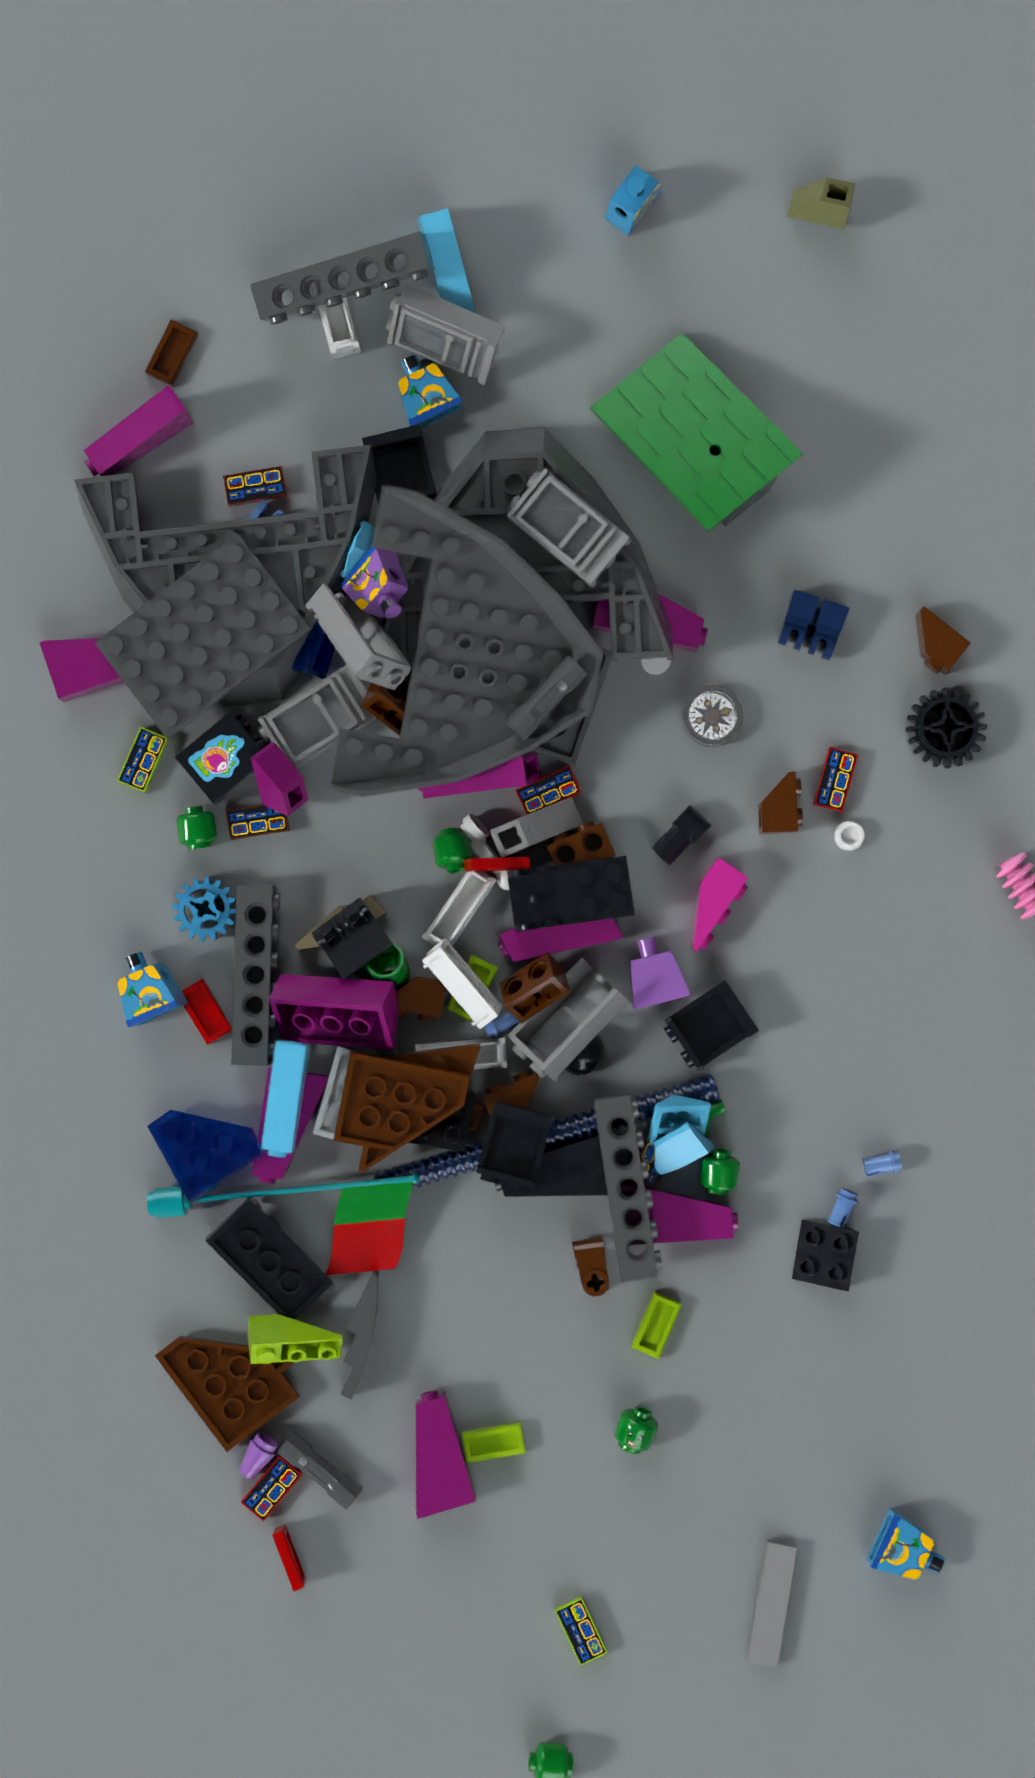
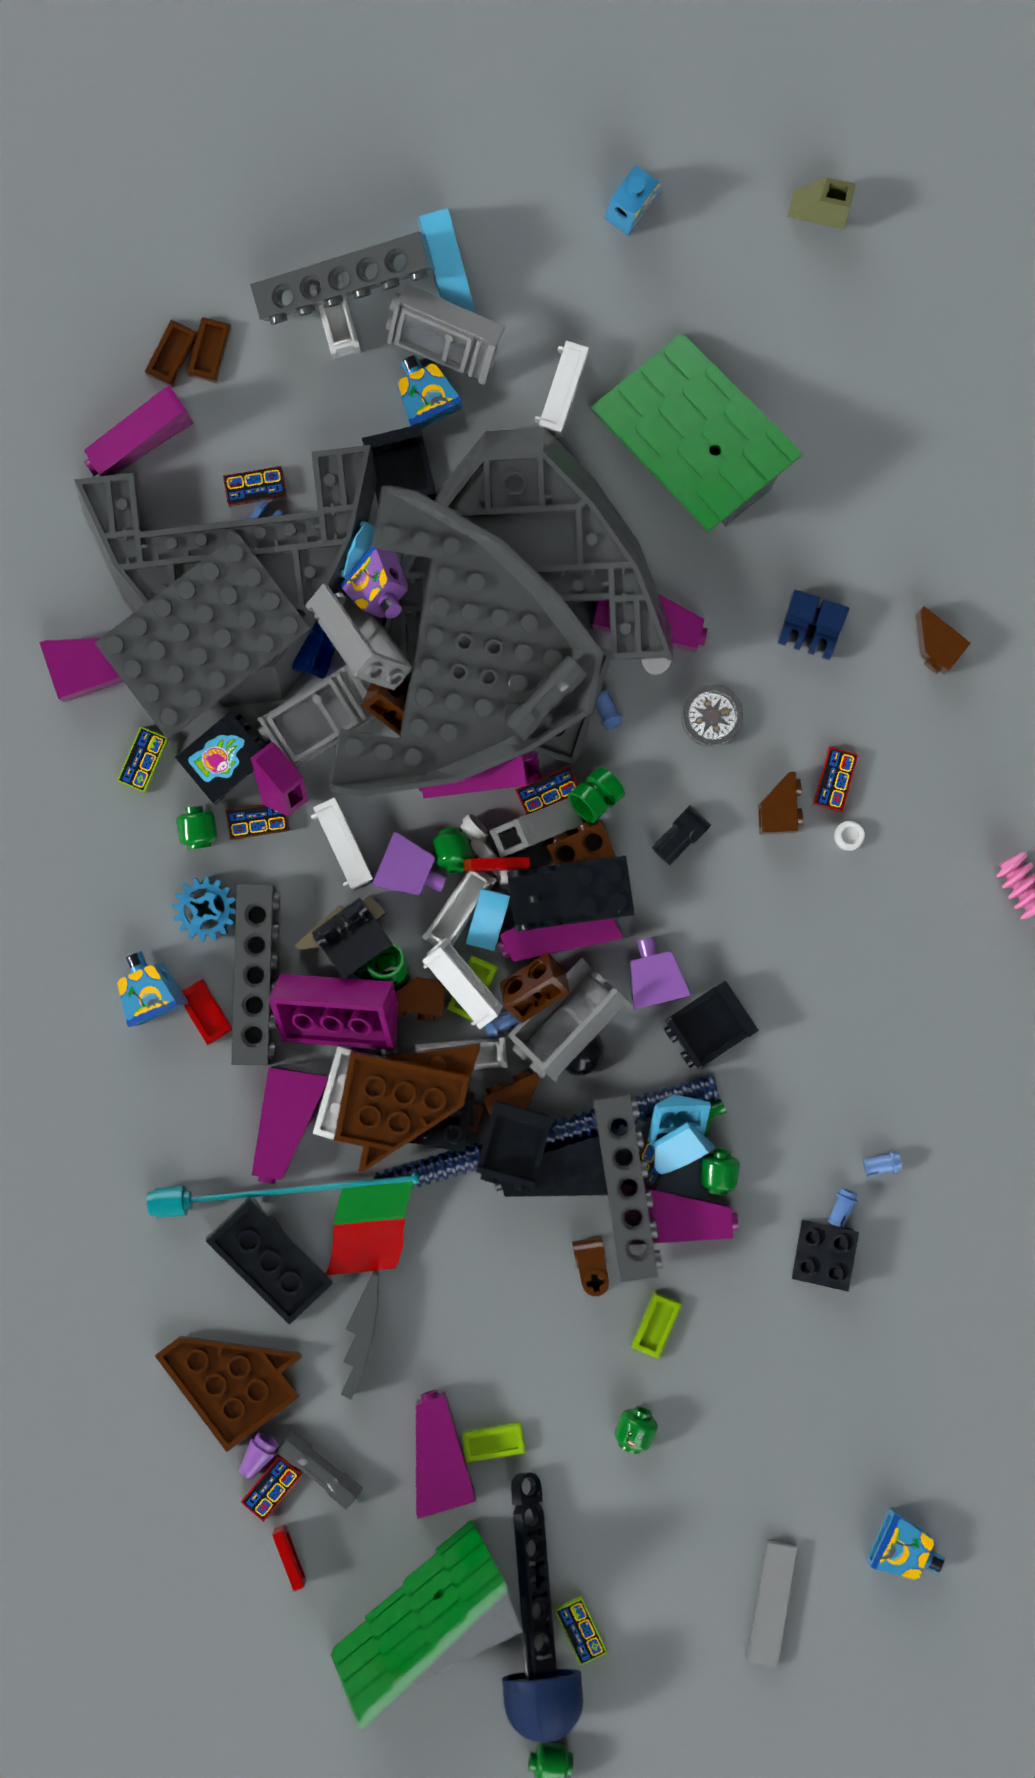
clear blue plate [147,1110,266,1203] -> none
lime slope [248,1314,343,1364] -> none
medium azure slope [261,1039,311,1158] -> none
light grey door [506,468,631,588] -> none
dark pink slope [691,857,748,952] -> none
black gear [905,688,987,769] -> none
none -> reddish brown tile [187,317,232,383]
none -> white container [311,797,374,890]
none -> green piece [330,1519,523,1731]
none -> medium lavender torso [372,832,448,897]
none -> medium azure slope [465,887,510,951]
none -> piece [502,1473,583,1742]
none -> white container [534,340,589,438]
none -> green wheel [568,767,625,823]
none -> medium blue pin [596,690,623,730]

